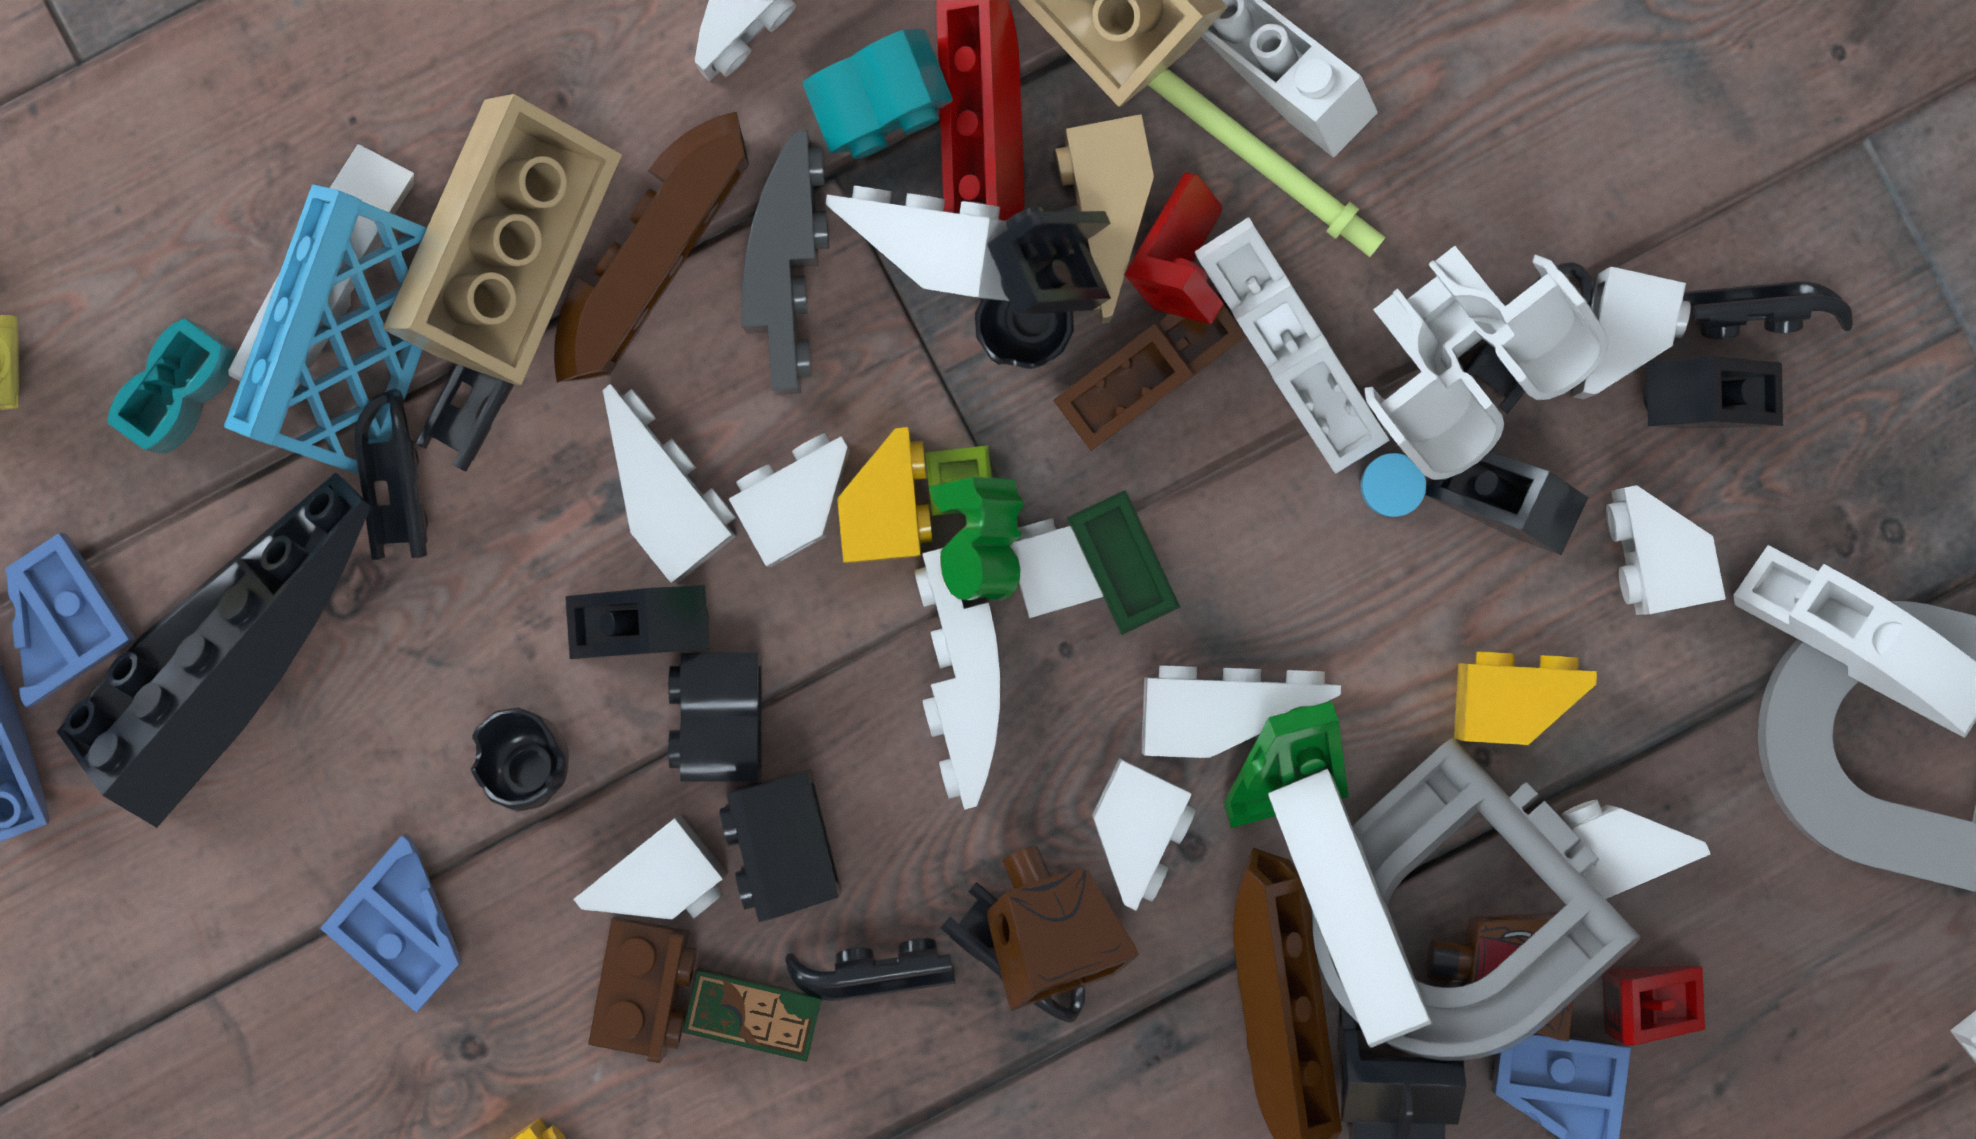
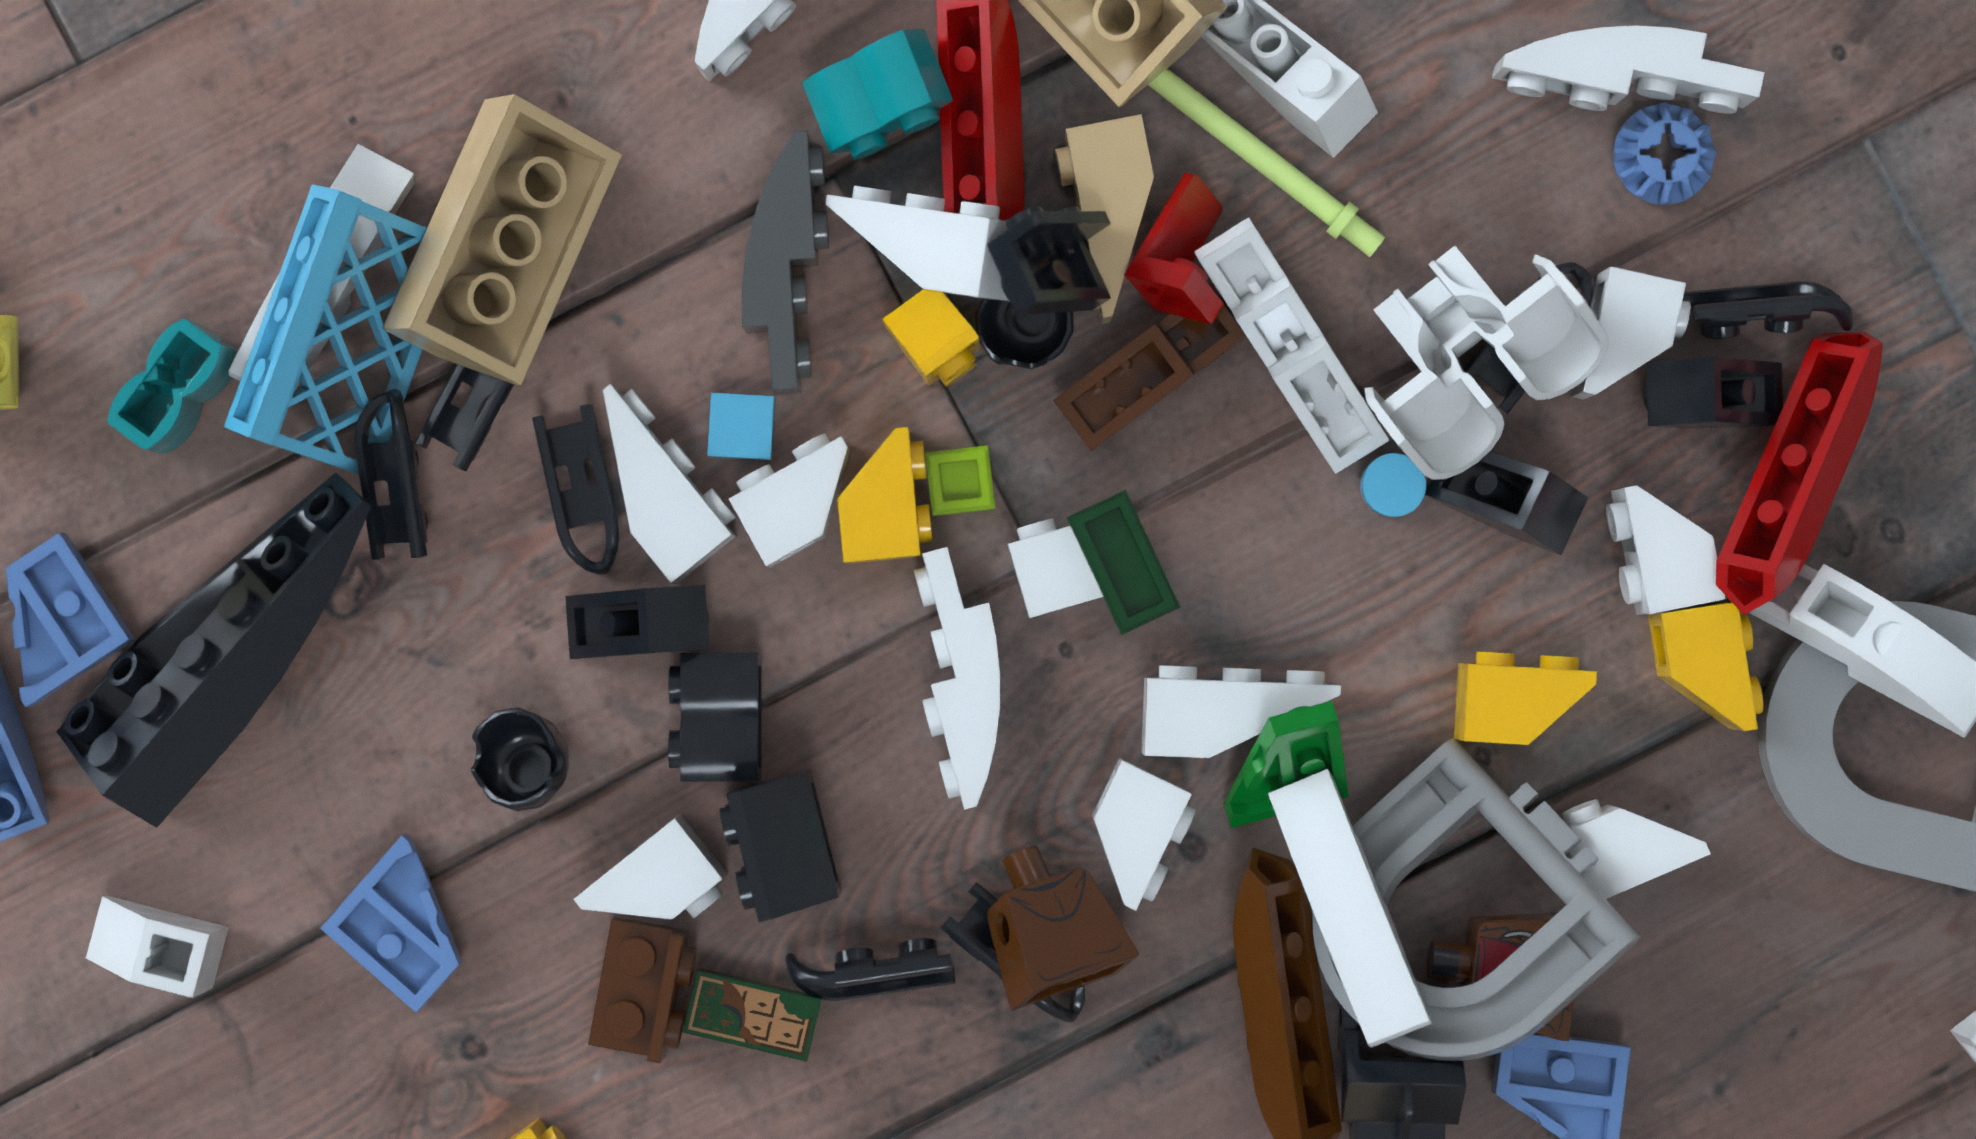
reddish brown brick [554,111,749,382] -> none
green leg [929,477,1024,600] -> none
red slope [1602,966,1705,1046] -> none
none -> white slope [86,895,229,998]
none -> black piece [532,404,619,575]
none -> medium azure tile [707,393,776,461]
none -> yellow slope [882,289,980,387]
none -> white slope [1492,25,1765,114]
none -> medium blue gear [1613,102,1718,205]
none -> yellow slope [1648,602,1763,731]
none -> red brick [1716,332,1883,615]

